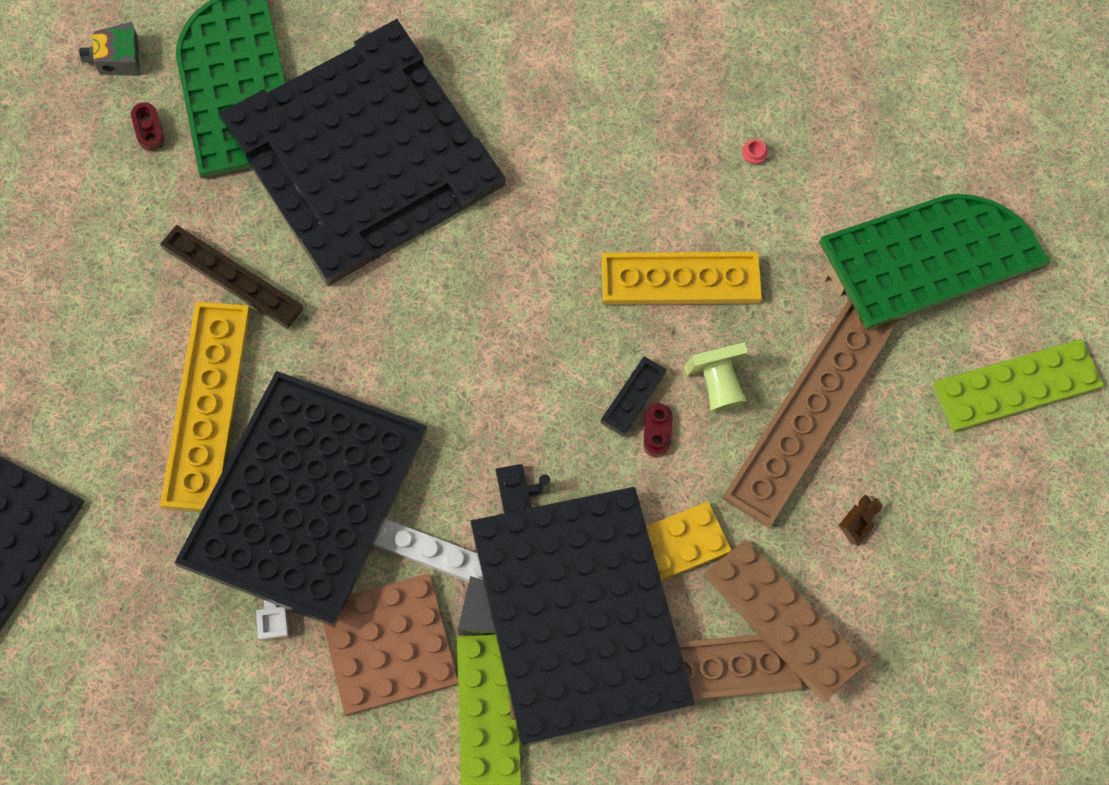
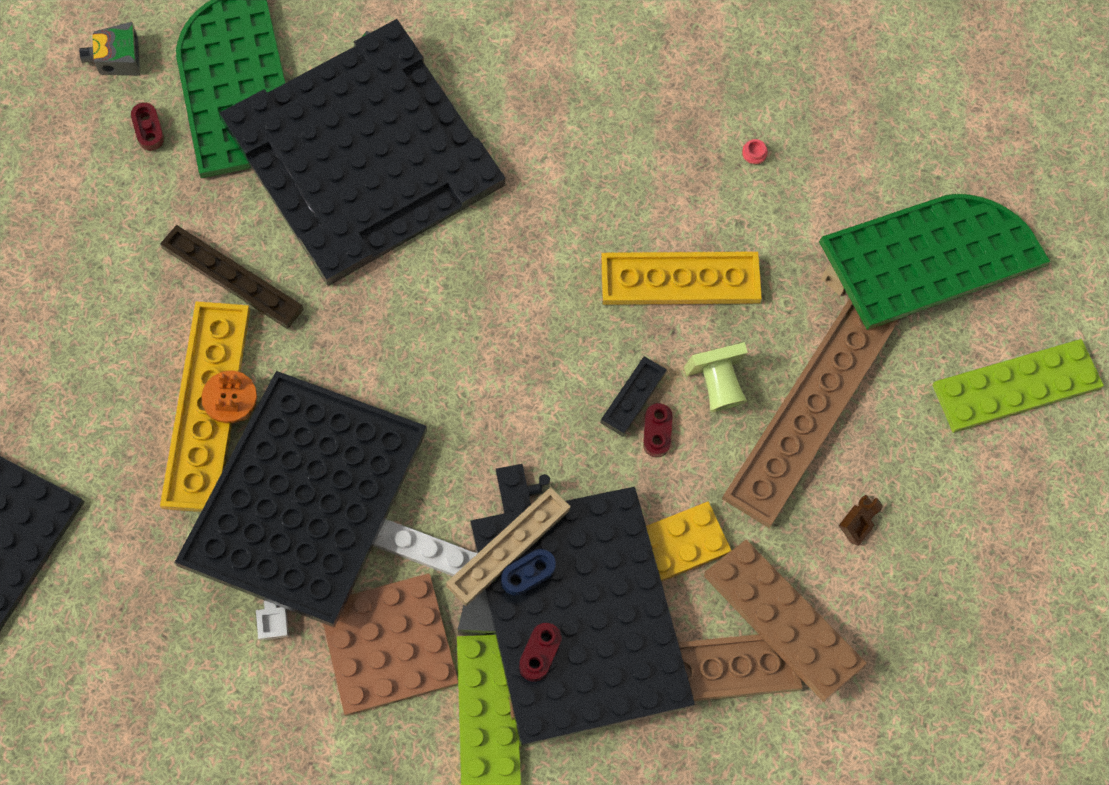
none -> orange plate [201,370,257,424]
none -> tan plate [446,487,571,606]
none -> dark blue plate [501,549,556,595]
none -> dark red plate [519,623,561,682]

